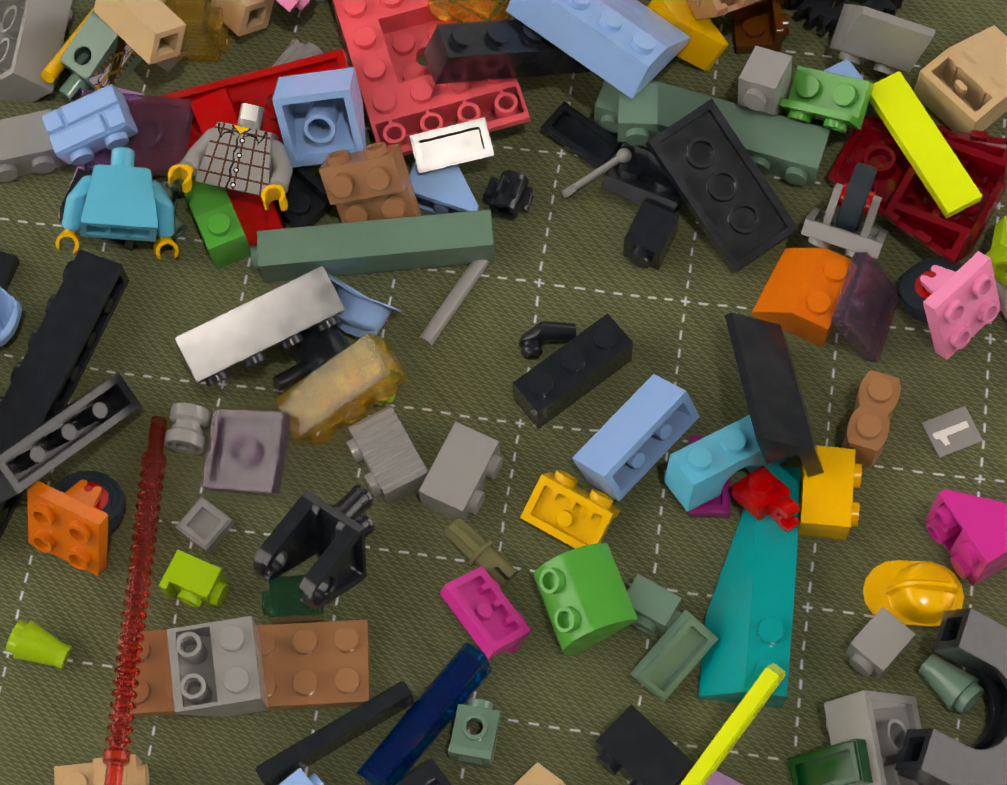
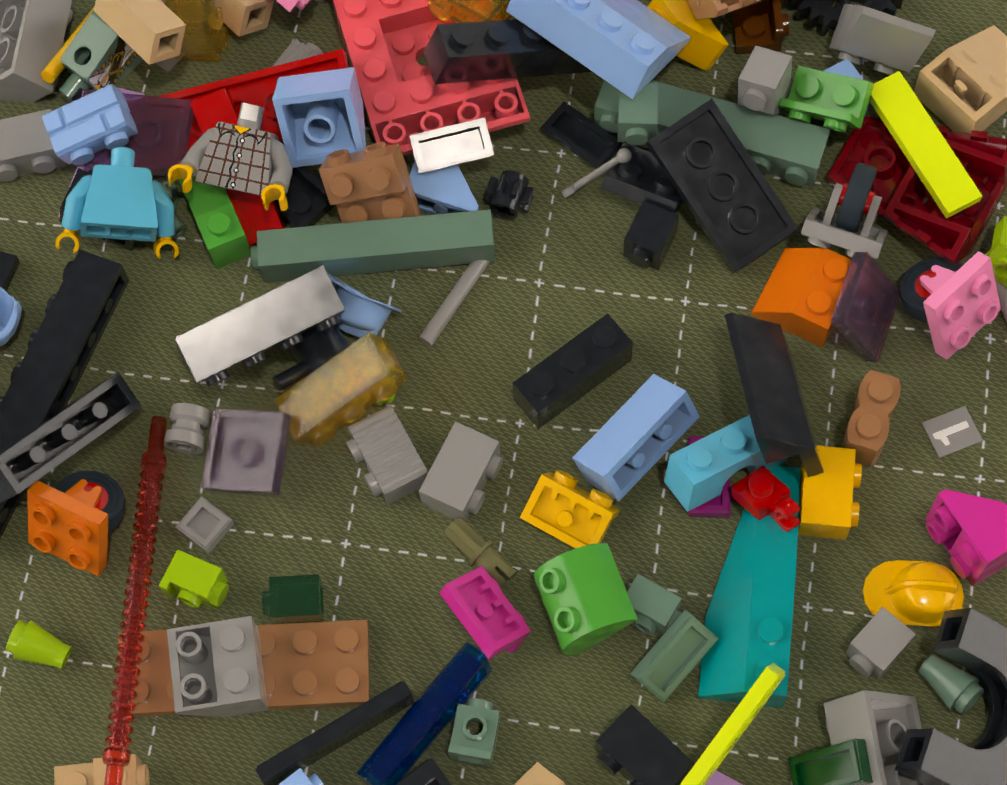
black piece [253,485,375,610] -> none
black arm [519,321,576,360] -> none

